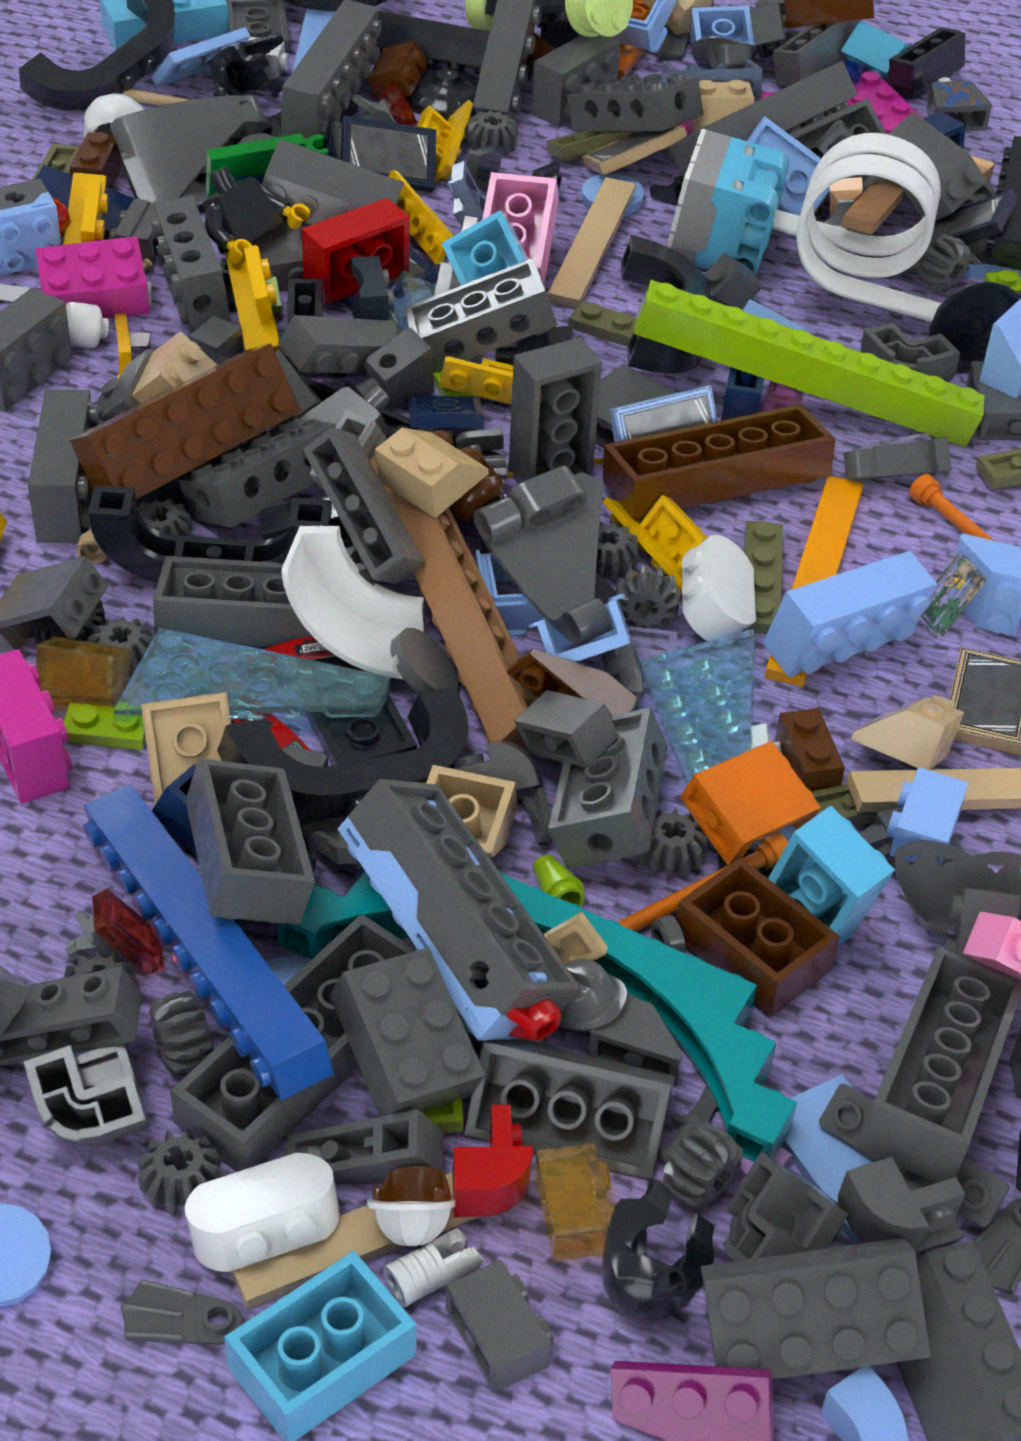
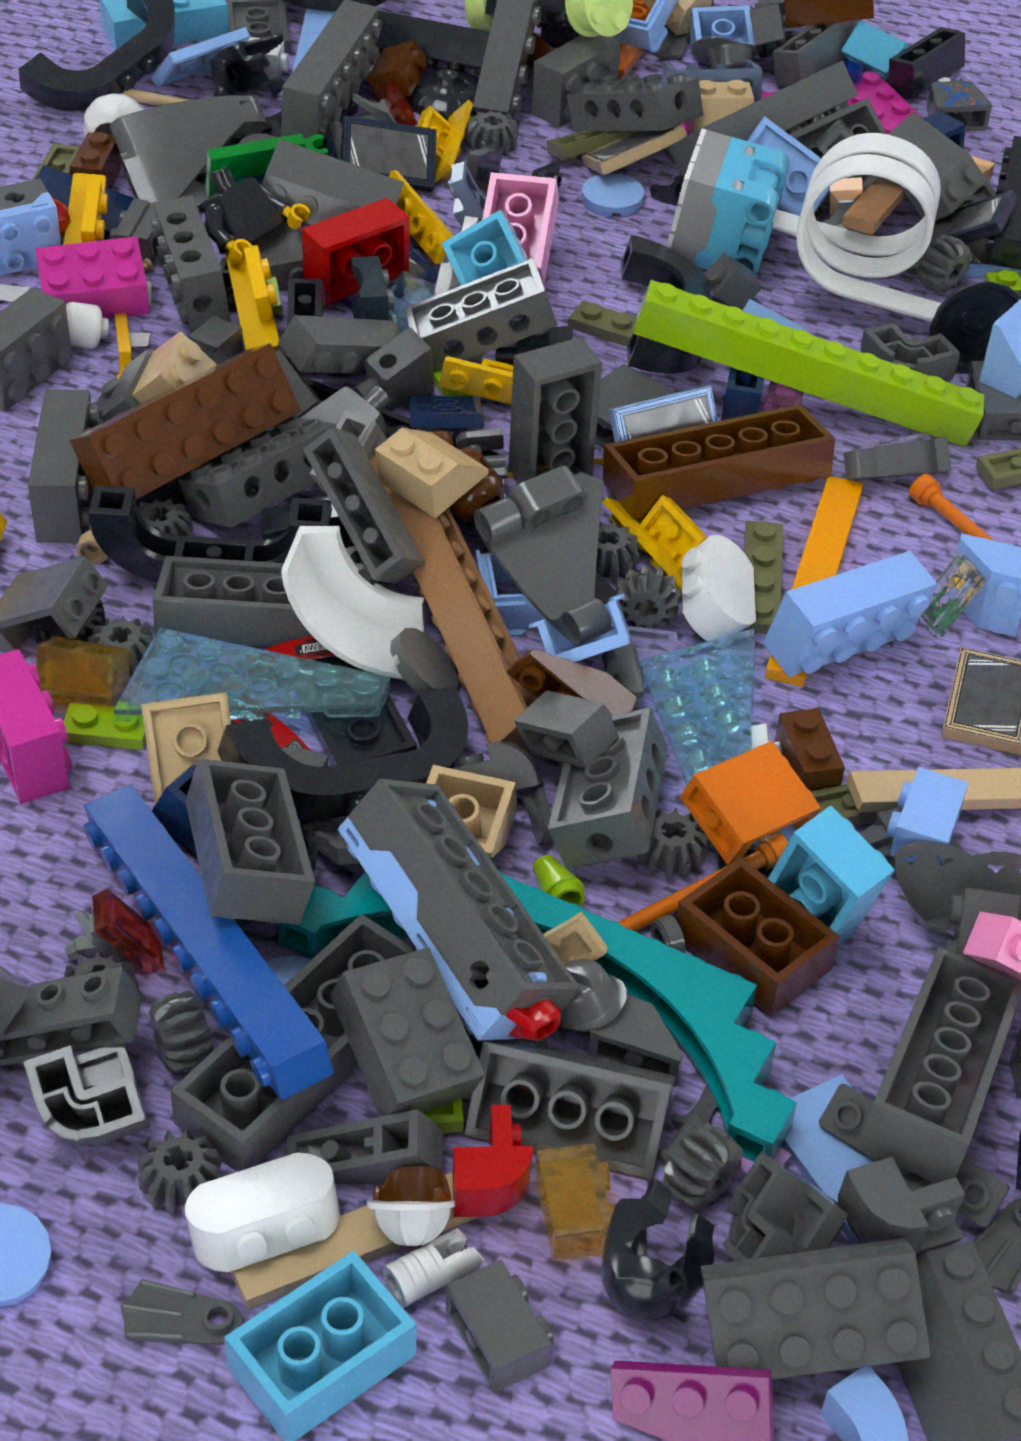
tan tile [548,177,636,308] -> none
tan slope [851,695,964,770] -> none

